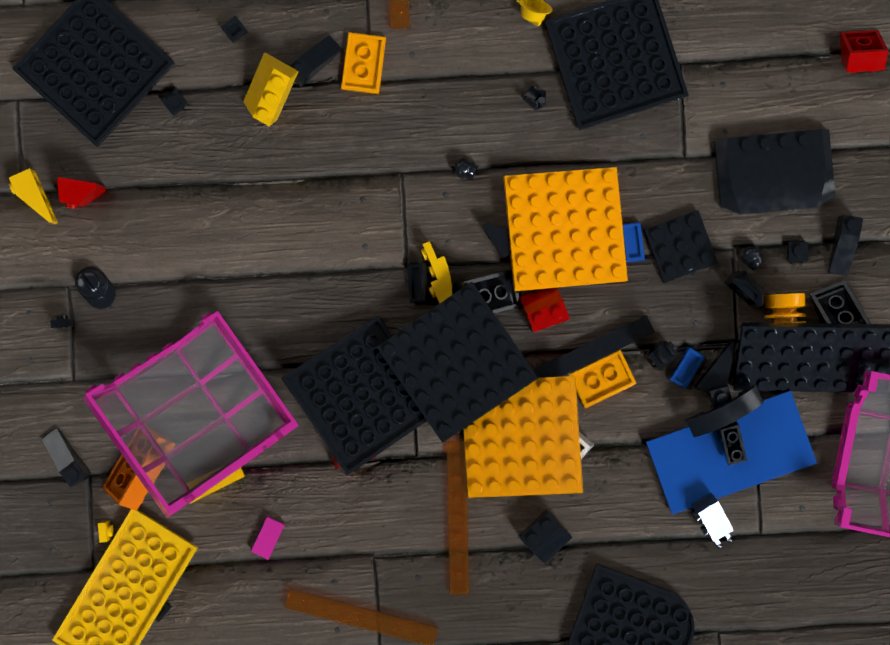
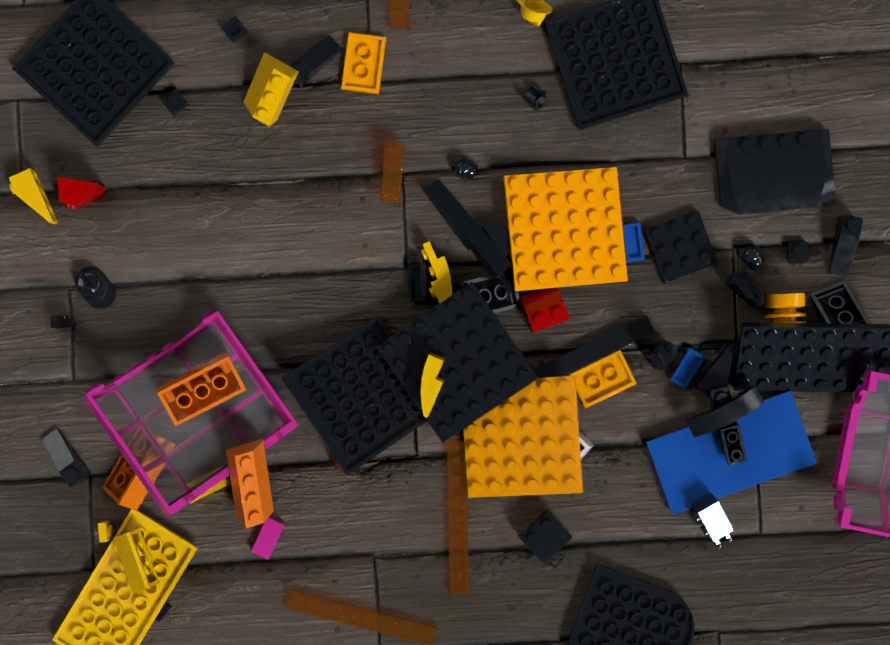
red slope [840,30,889,73] -> none
none -> yellow slope [113,528,159,593]
none -> orange slope [156,351,246,427]
none -> orange slope [226,439,274,529]
none -> clear orange slope [381,142,405,204]
none -> yellow slope [421,353,445,418]
none -> black slope [423,179,512,279]

